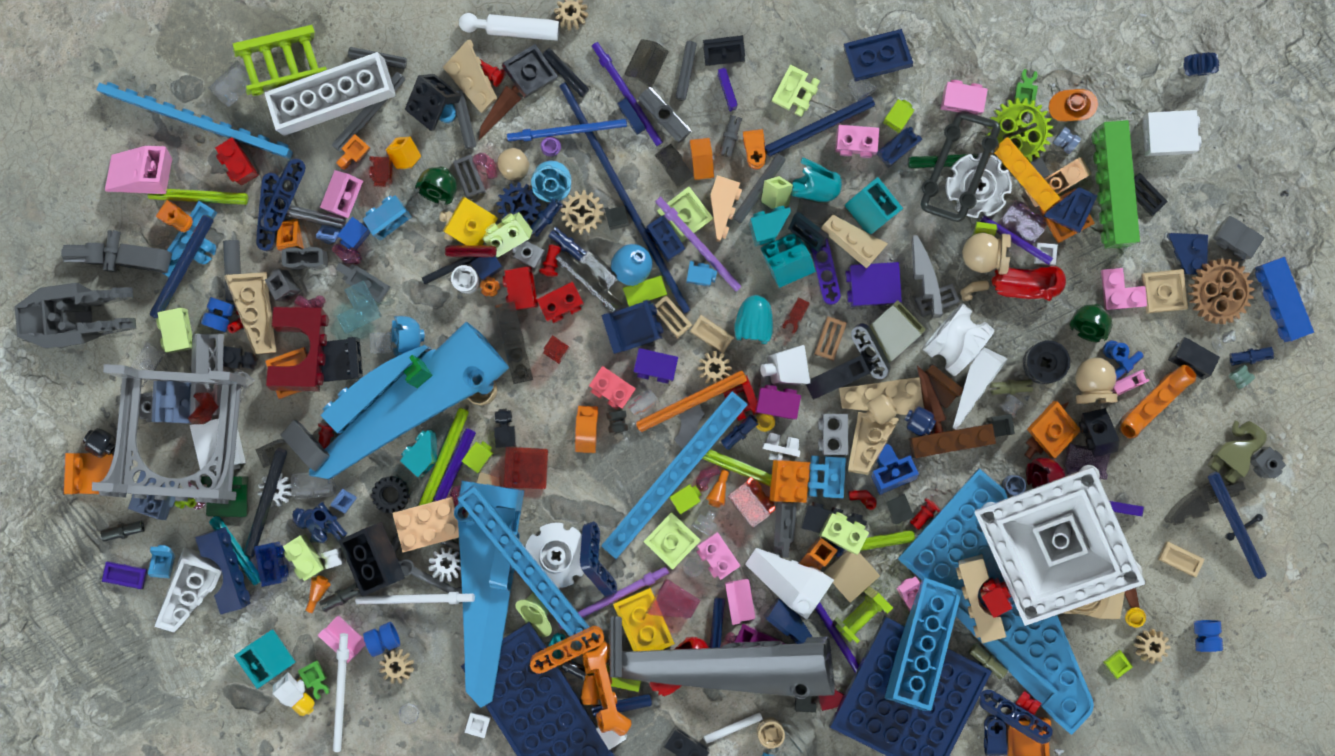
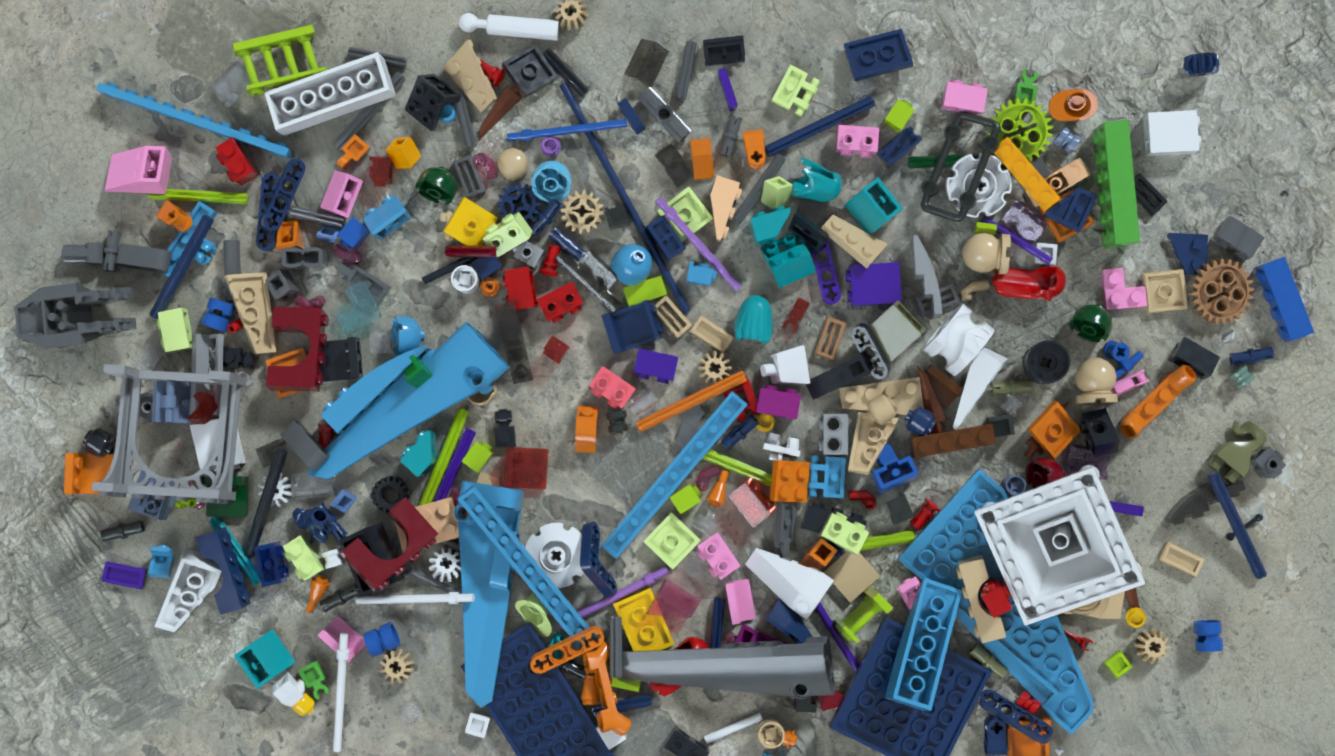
dark purple bar [591,42,663,147] -> none
none -> dark red arch [341,497,438,592]
none -> orange plate [781,729,798,749]
none -> red hand [1065,630,1094,651]

